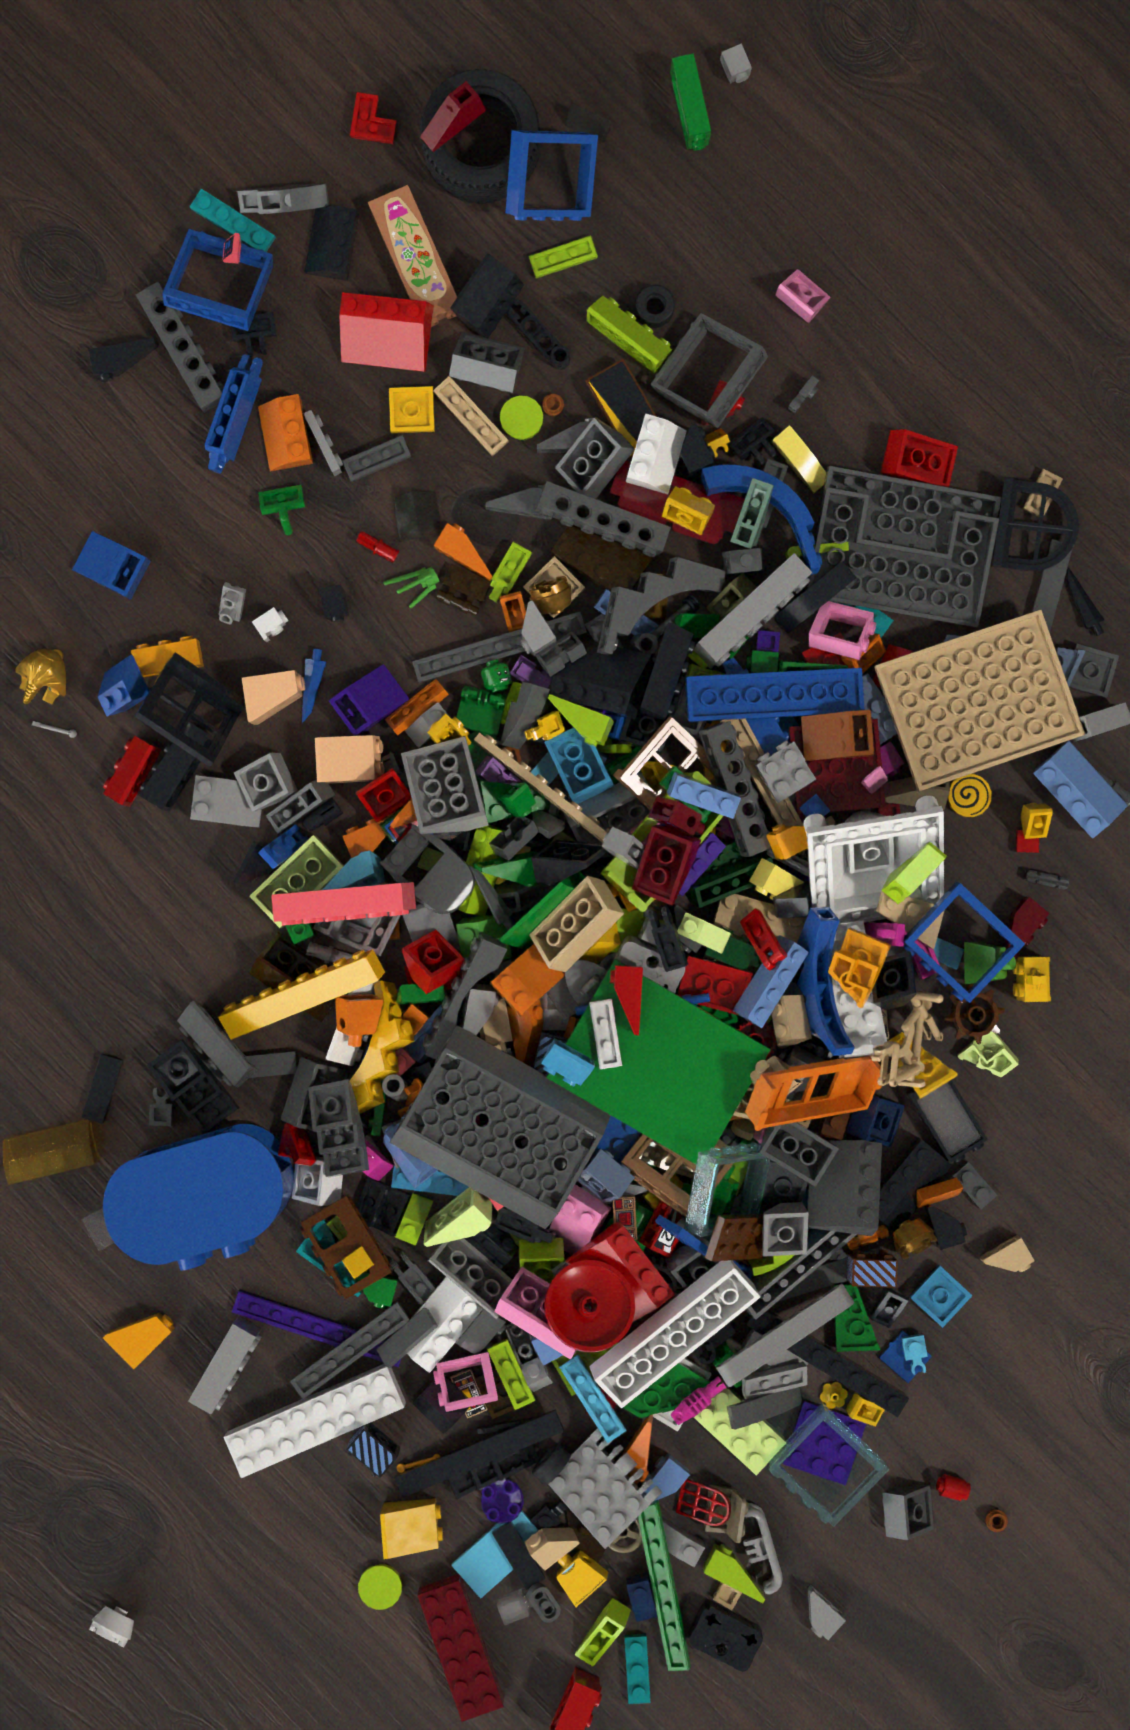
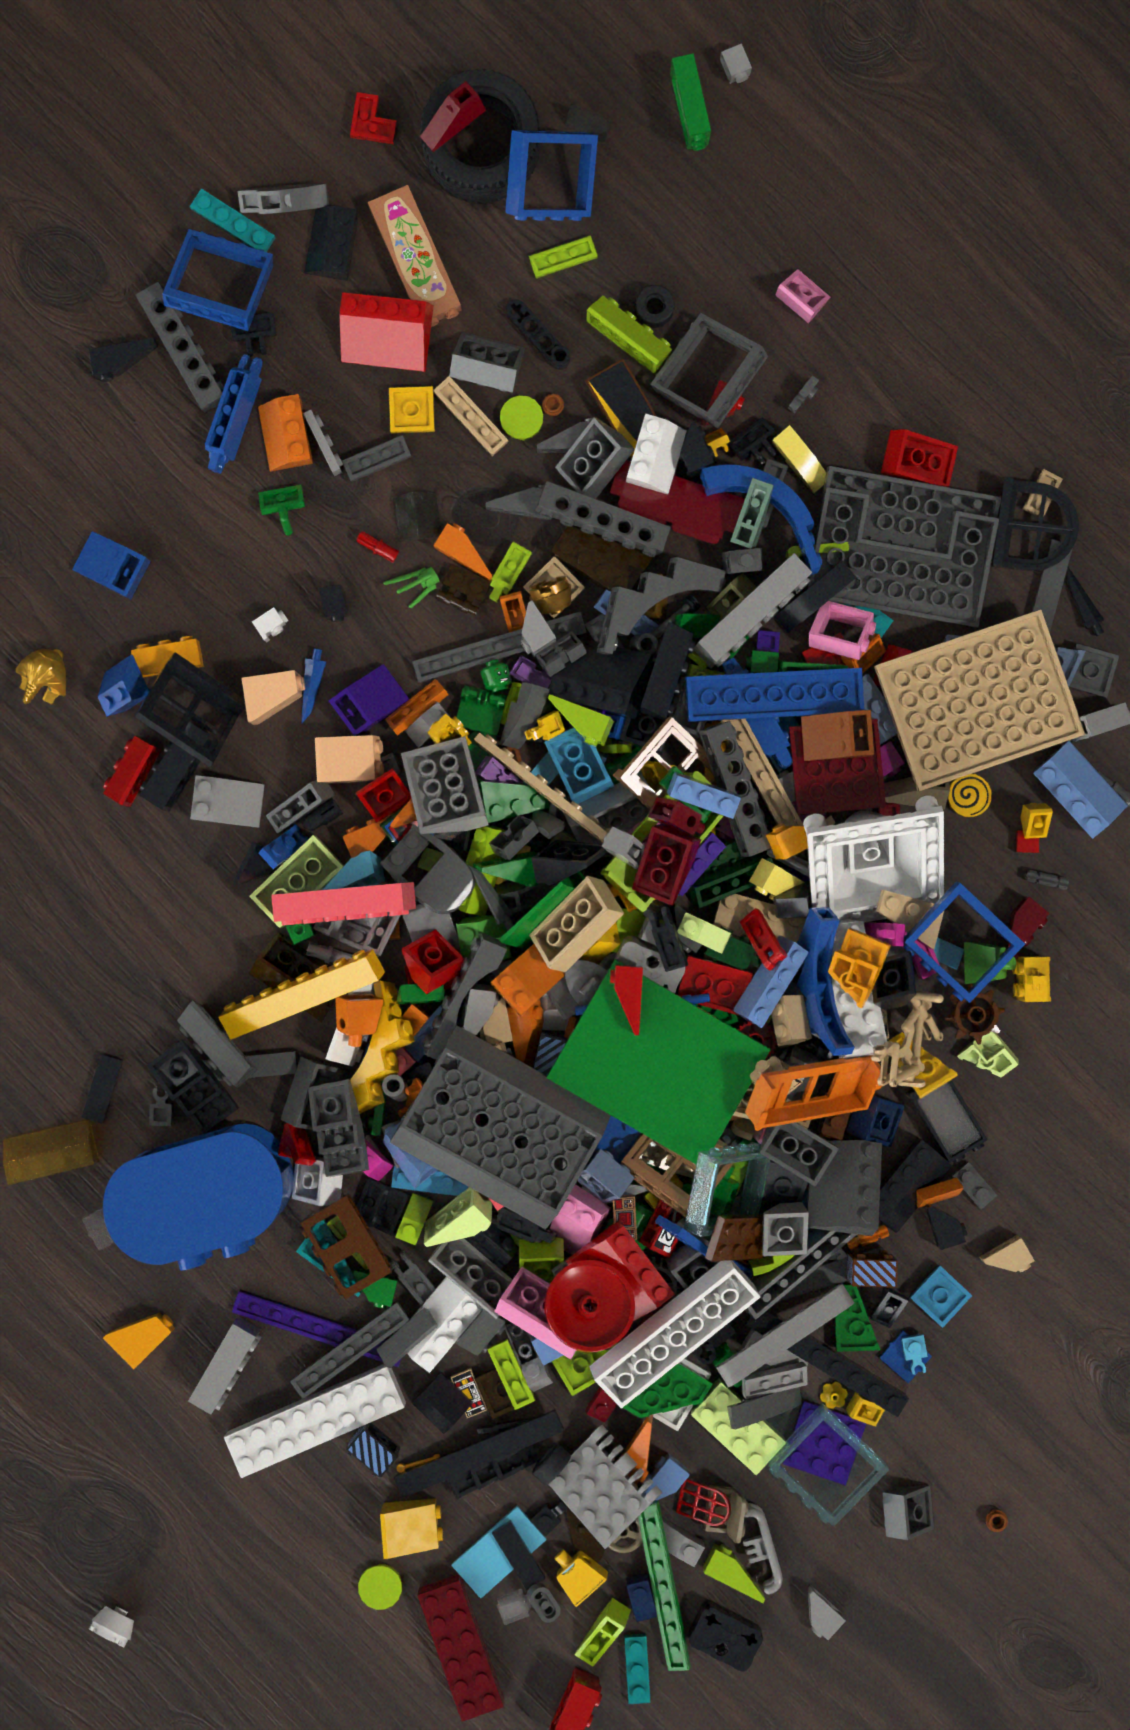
light grey hinge [32,721,77,738] -> none
light grey hips [219,582,246,624] -> none
coral slope [223,233,241,264] -> none
light grey slope [234,753,298,812] -> none
yellow slope [342,1246,374,1279] -> none
bright pink window [433,1352,498,1412] -> none
black slope [450,253,524,339] -> none
dark purple dish [481,1478,524,1524] -> none
green slope [497,782,536,817] -> none
tan slope [524,1527,580,1570] -> none
dark azure slope [541,1038,595,1086] -> none
medium azure tile [559,1355,627,1443] -> none
white tile [589,999,622,1069] -> none
yellow slope [662,486,715,535] -> none
dark pink hinge [670,1376,727,1425] -> none
tan tile [712,1582,742,1610] -> none
light grey plate [754,740,816,803] -> none
blue plate [798,794,830,817] -> none
bright pink slope [861,766,888,794] -> none
lime slope [881,842,947,904] -> none
pearl gold cone [893,1218,937,1260] -> none
red brick [936,1474,971,1501] -> none

